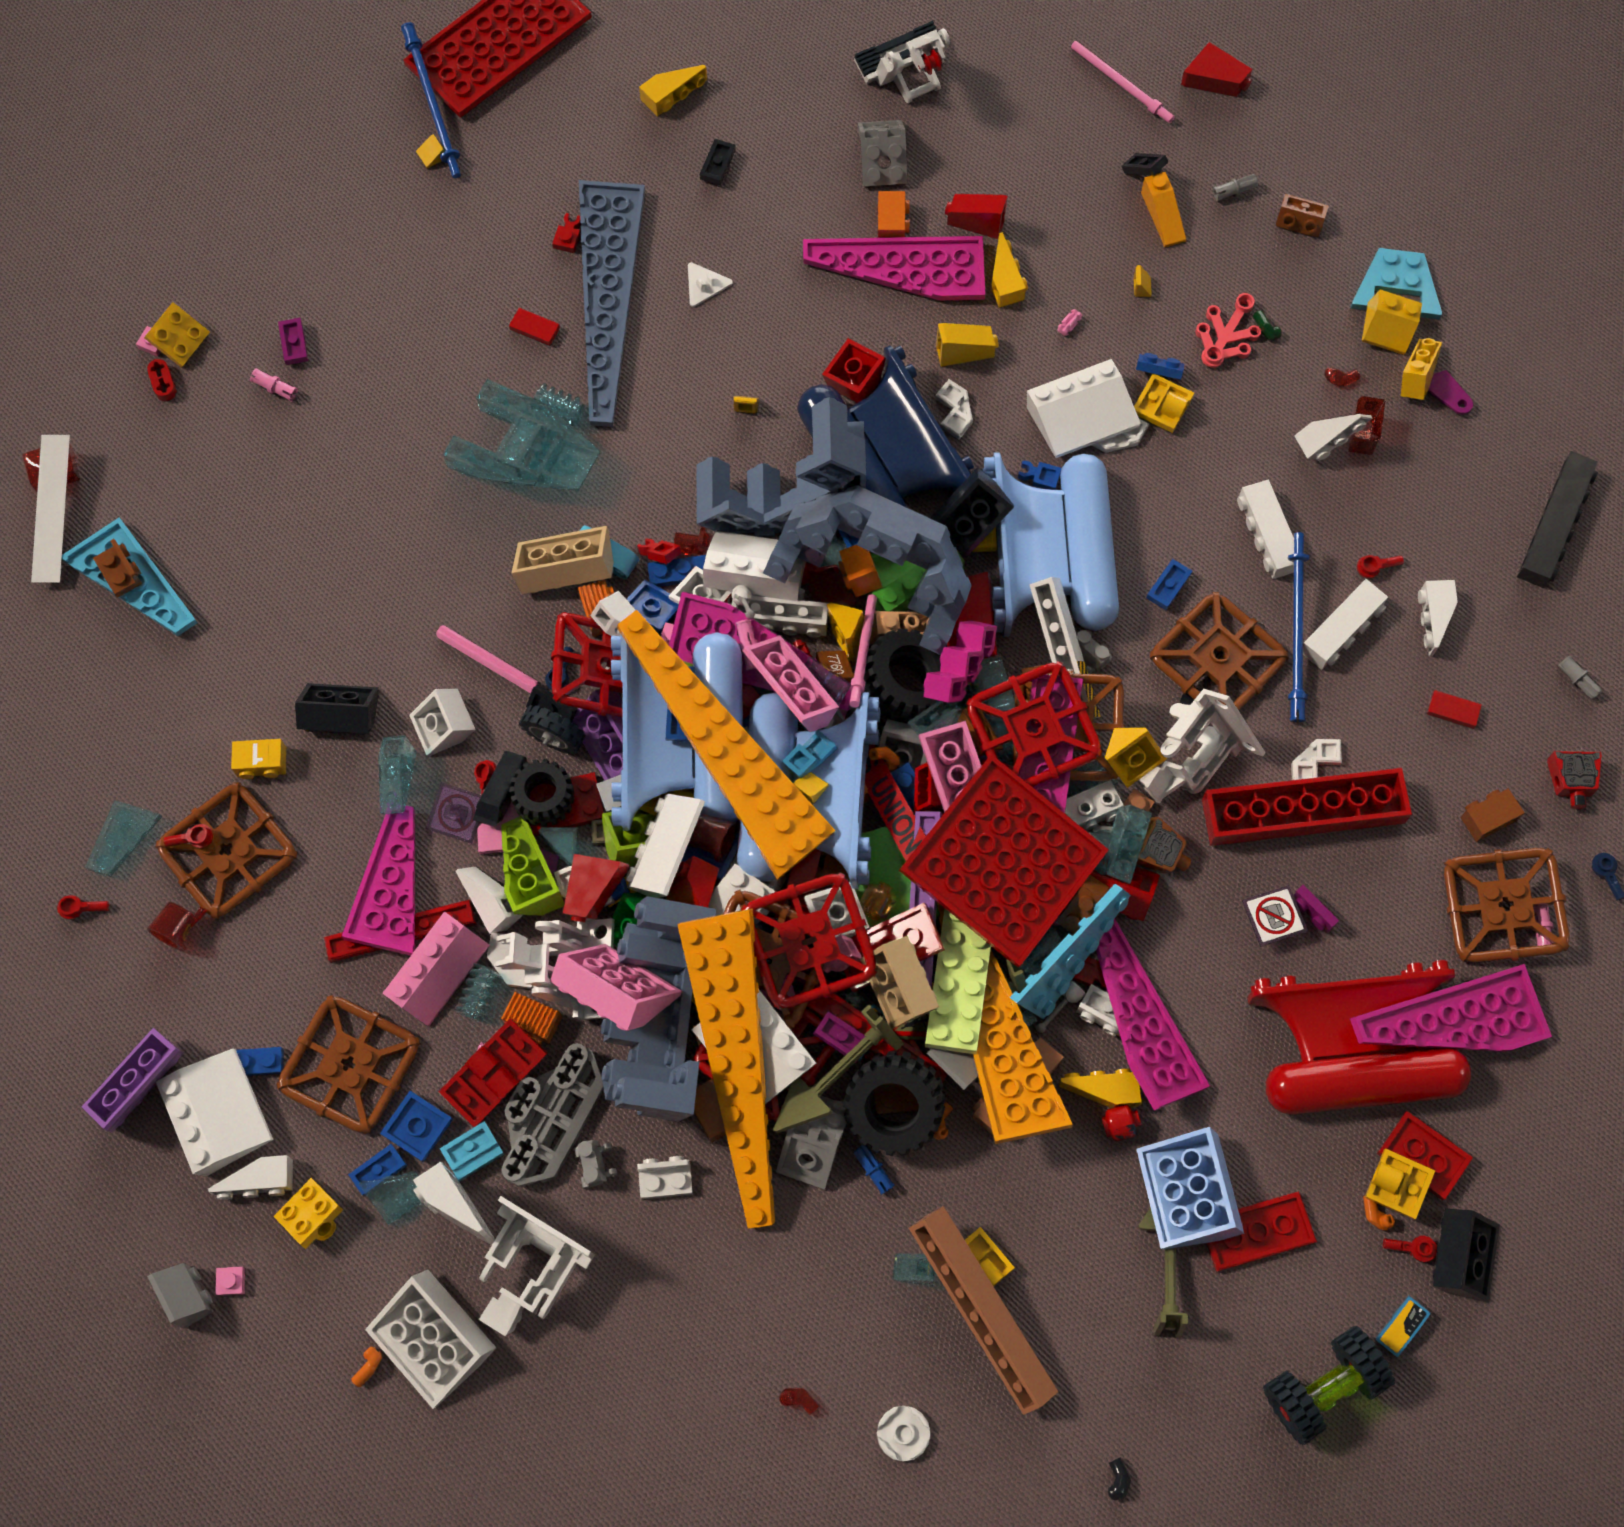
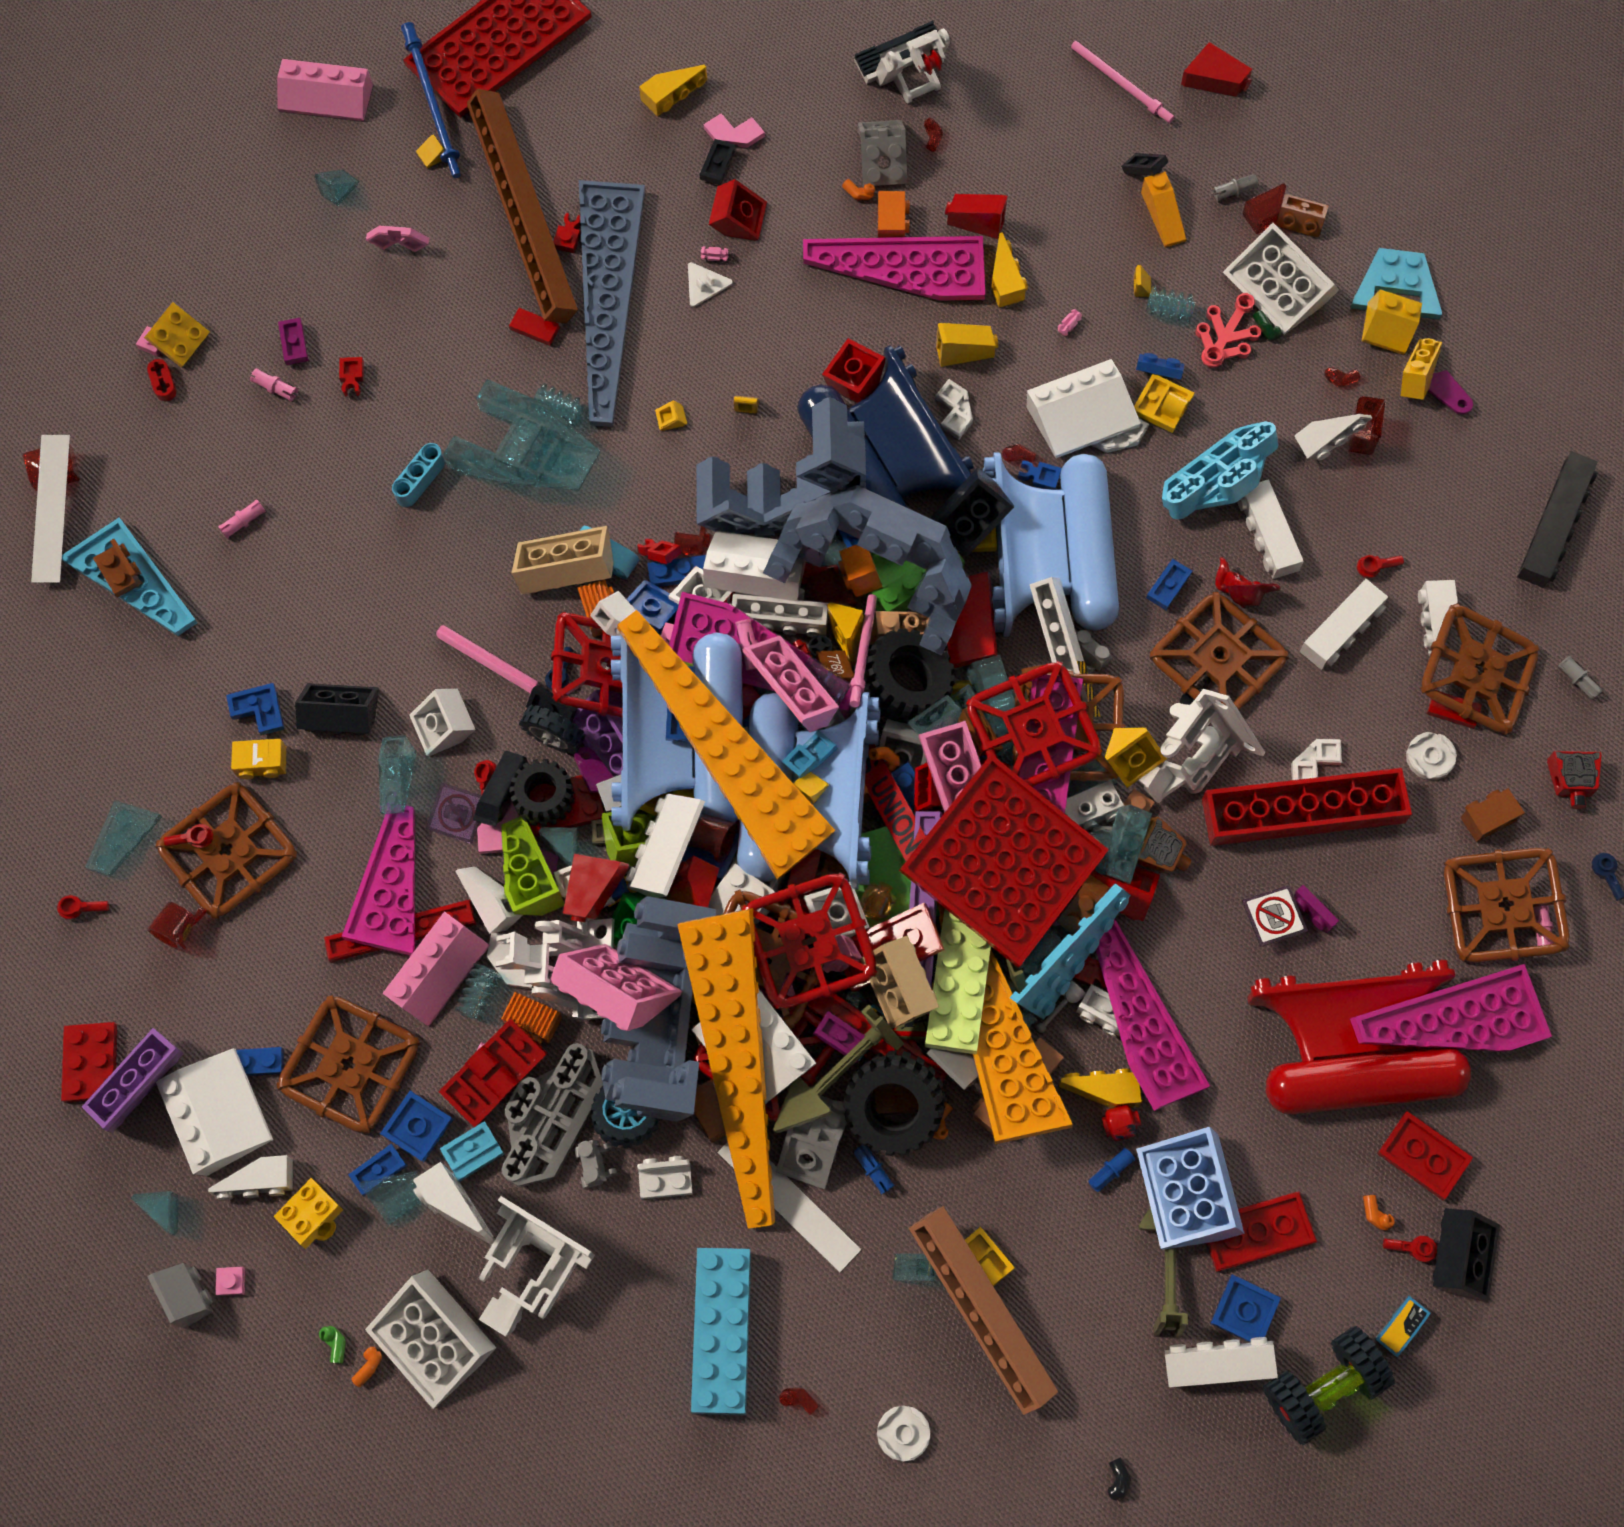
white hinge [732,585,755,619] -> none
dark pink brick [924,621,997,703] -> none
blue bar [1288,532,1310,722] -> none
yellow plate [1364,1149,1435,1220] -> none
none -> red plate [61,1022,117,1103]
none -> clear light blue slope [131,1191,178,1236]
none -> bright pink pin [218,499,266,539]
none -> blue plate [226,683,285,736]
none -> bright pink slope [277,59,373,122]
none -> clear light blue slope [314,170,359,206]
none -> bright green arm [319,1326,346,1364]
none -> red plate [339,357,364,397]
none -> bright pink tile [366,226,429,252]
none -> medium azure beam [392,443,445,507]
none -> dark orange brick [467,89,578,323]
none -> magenta piece [574,747,613,793]
none -> black wheel [591,1086,660,1148]
none -> yellow slope [655,400,687,431]
none -> medium azure brick [691,1248,751,1415]
none -> bright pink piece [701,246,728,262]
none -> bright pink tile [703,114,765,148]
none -> red slope [708,179,767,241]
none -> white sticker [717,1142,861,1272]
none -> black wheel [809,635,833,660]
none -> orange arm [842,179,875,200]
none -> clear red arm [924,118,943,152]
none -> clear red arm [1002,444,1037,463]
none -> blue axle [1088,1148,1135,1192]
none -> clear light blue piece [1146,285,1196,324]
none -> medium azure connector [1162,421,1279,519]
none -> white brick [1165,1337,1278,1387]
none -> blue plate [1210,1274,1281,1343]
none -> hair [1215,557,1281,608]
none -> white slope [1223,223,1339,335]
none -> clear red slope [1242,183,1286,234]
none -> white tile [1406,732,1457,780]
none -> dark orange plate [1420,603,1540,735]

